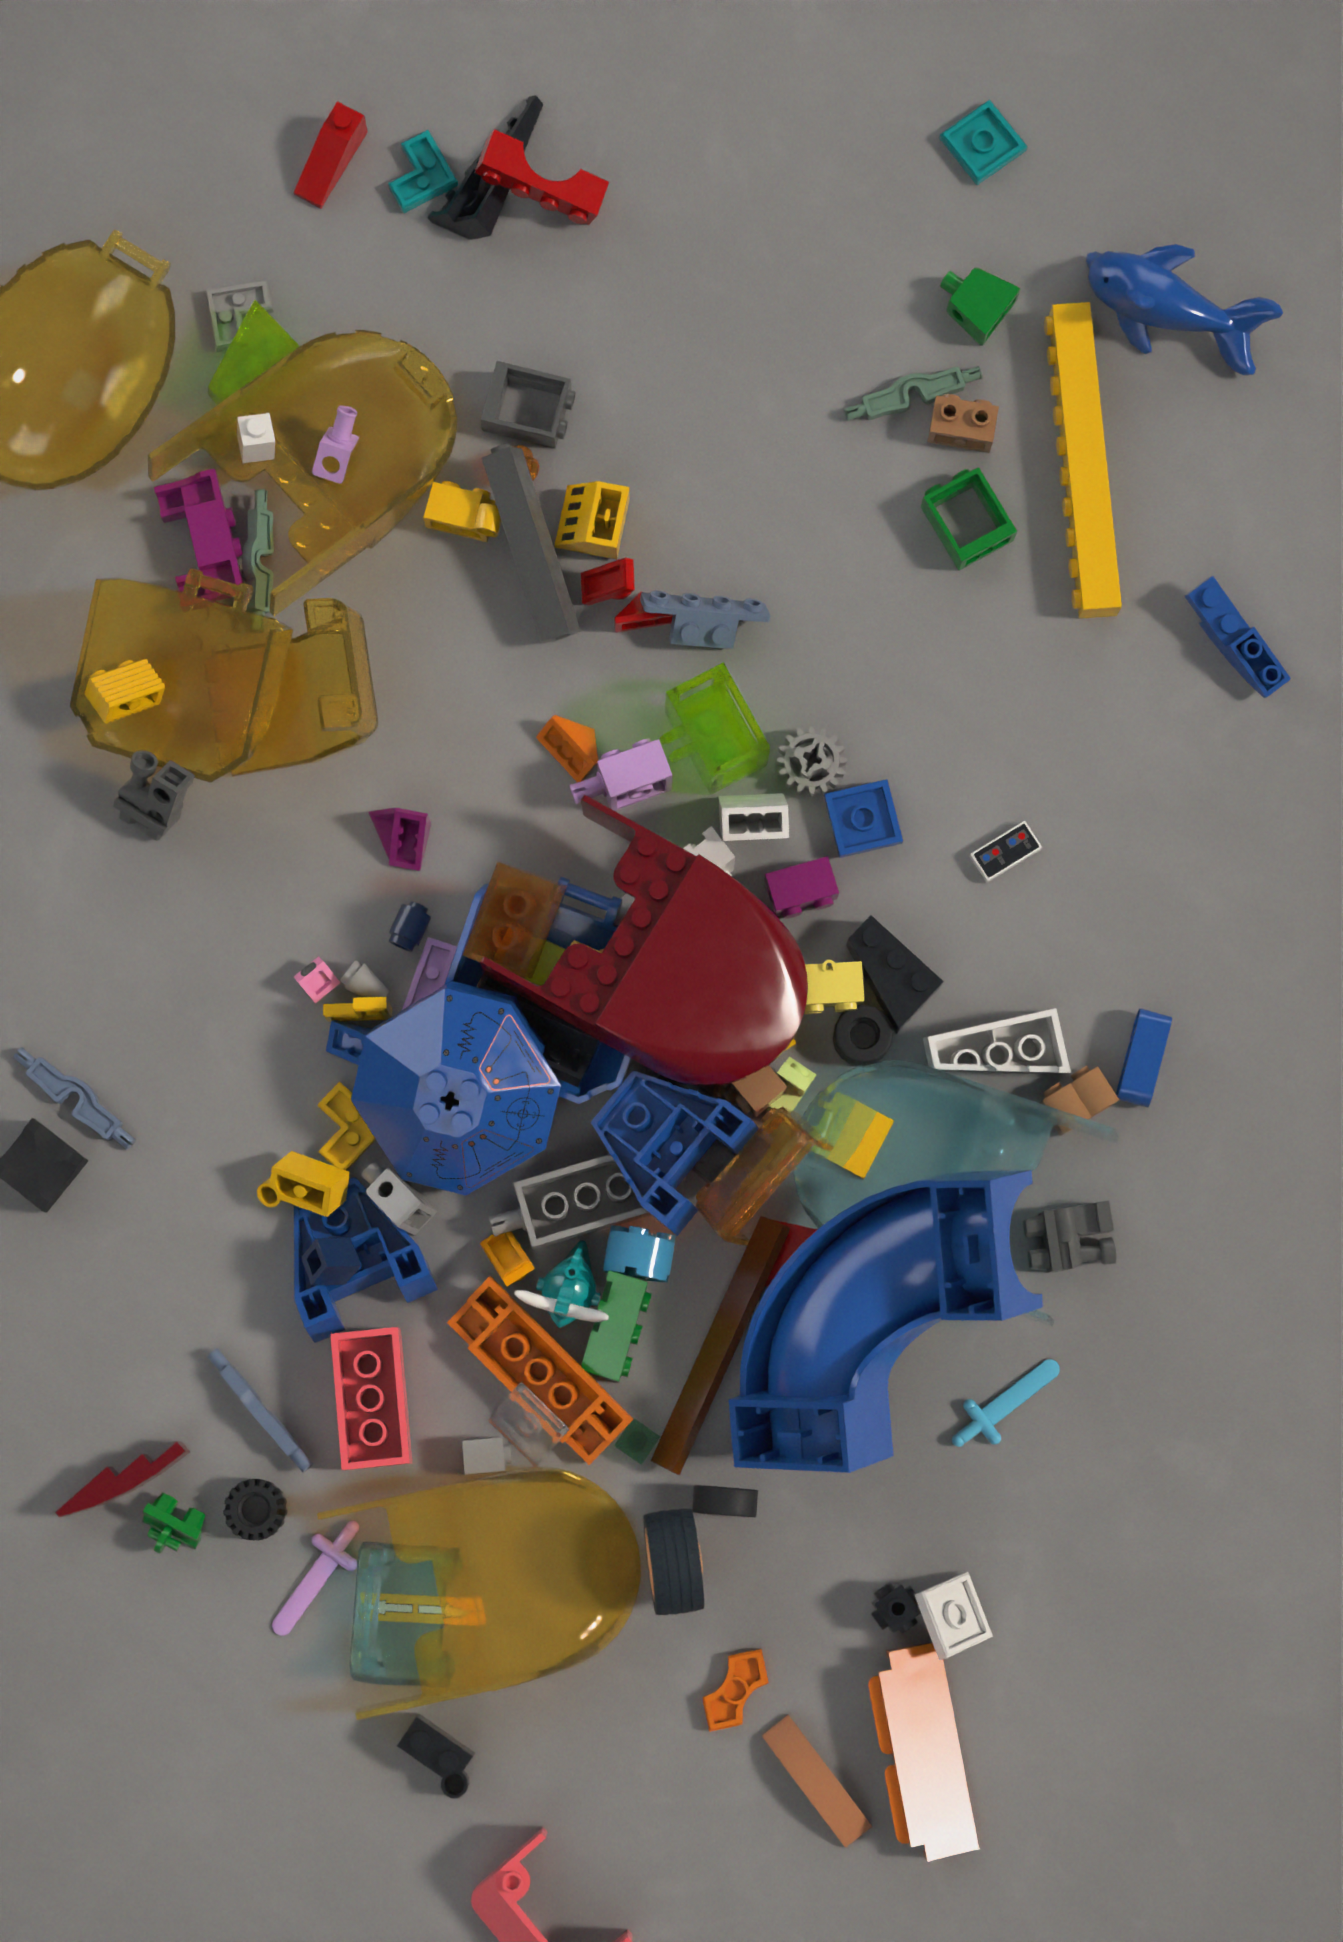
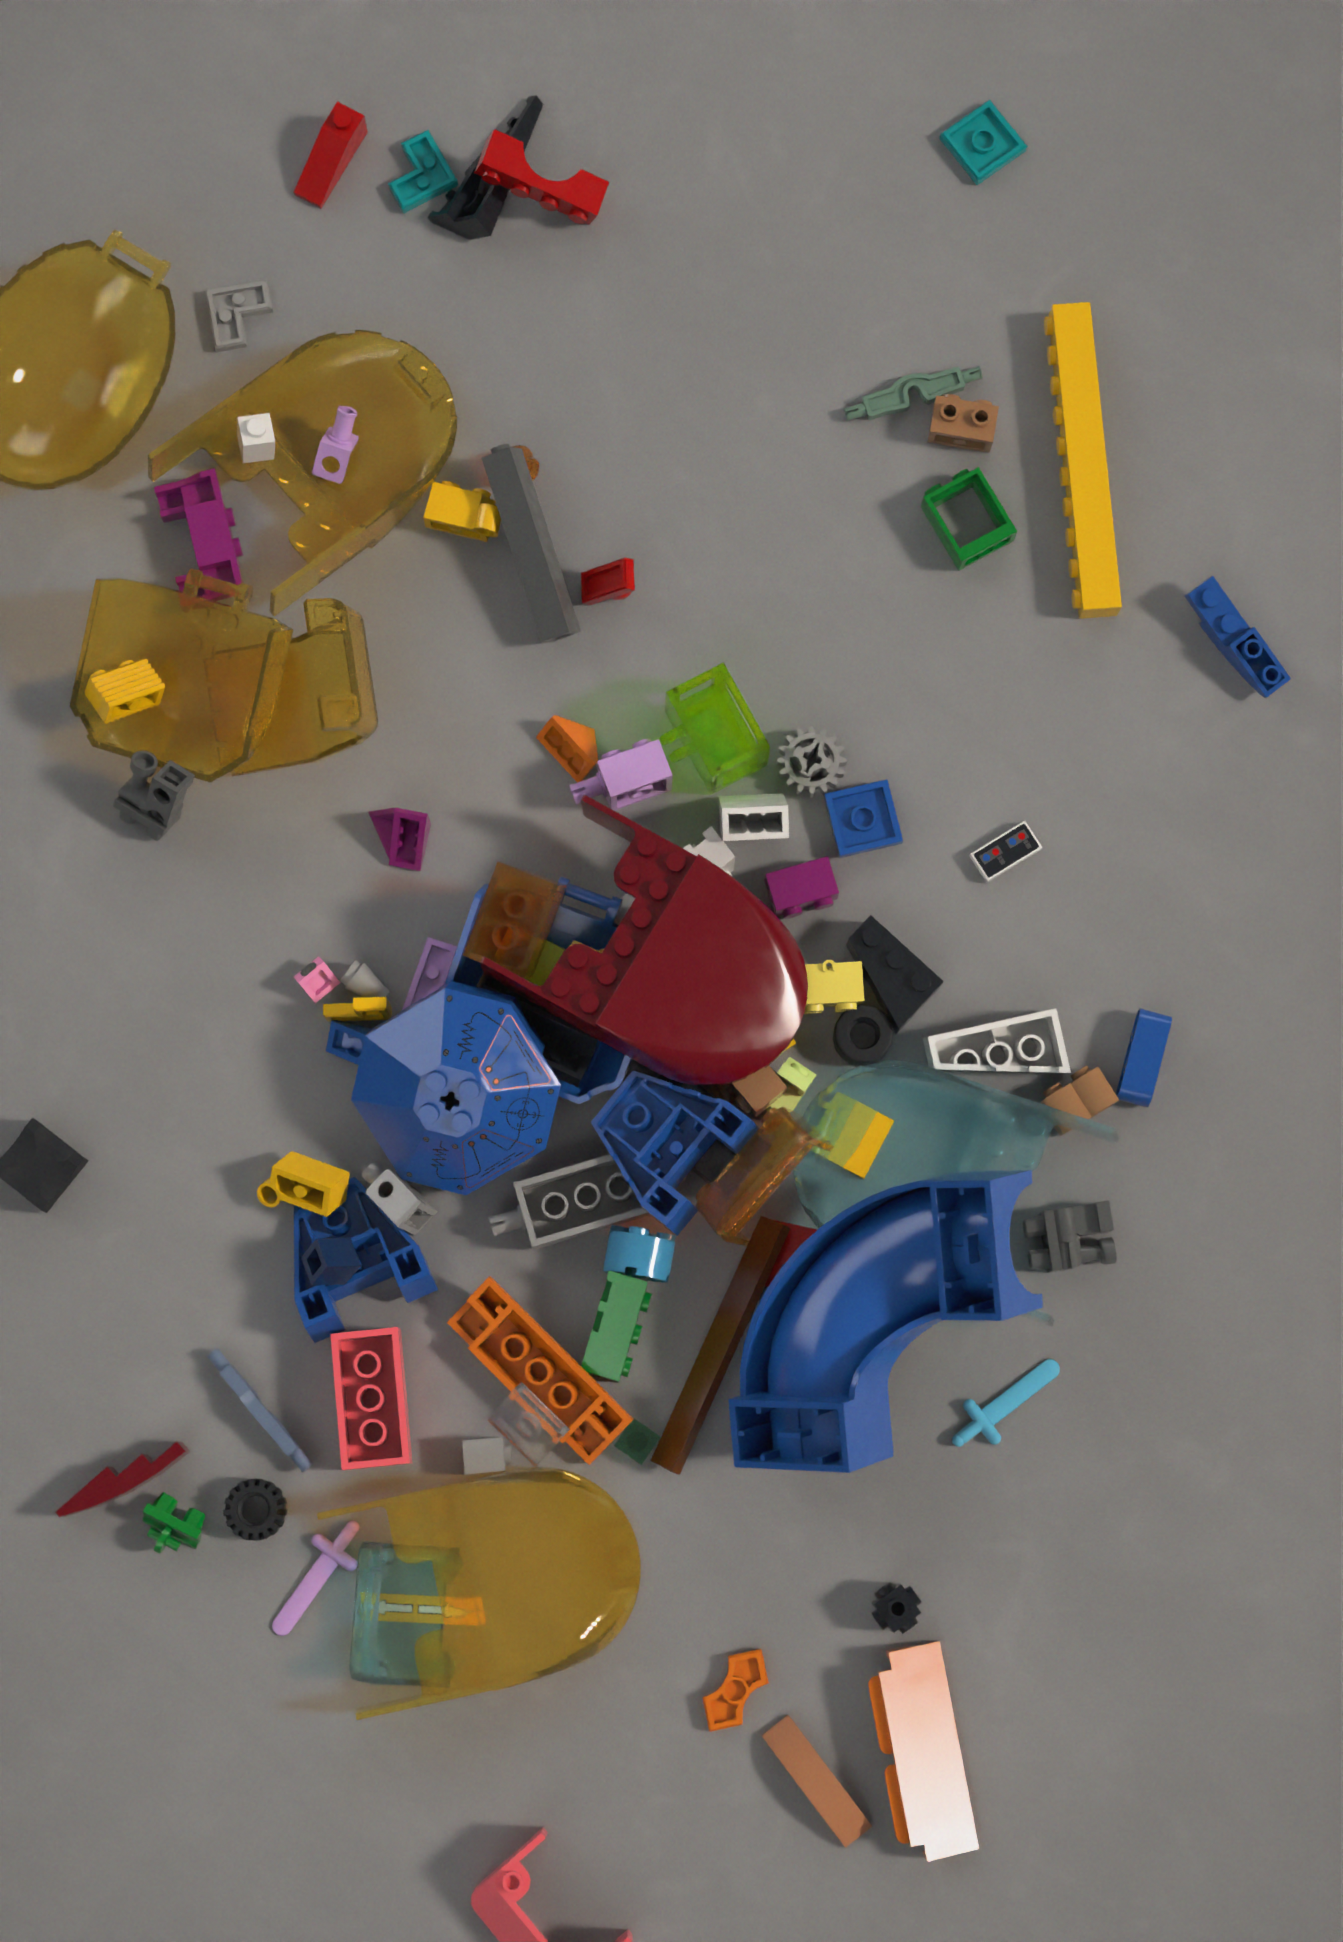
sand blue piece [13,1047,136,1150] -> none
clear neon green wedge [208,299,299,418] -> none
sand green piece [242,489,274,633] -> none
yellow tile [317,1081,376,1171] -> none
dark blue brick [389,901,431,952] -> none
black hinge [397,1714,475,1798] -> none
light orange tile [479,1231,535,1286] -> none
dark grey window [480,361,576,449] -> none
teal helmet [514,1240,609,1328] -> none
yellow slope [554,481,630,560] -> none
red slope [614,591,673,633] -> none
sand blue bracket [640,590,771,649] -> none
black wheel [643,1508,704,1615] -> none
black tyre [692,1485,758,1517] -> none
white tile [914,1572,993,1660] -> none
green torso [940,268,1021,346] -> none
blue animal [1086,244,1283,376] -> none

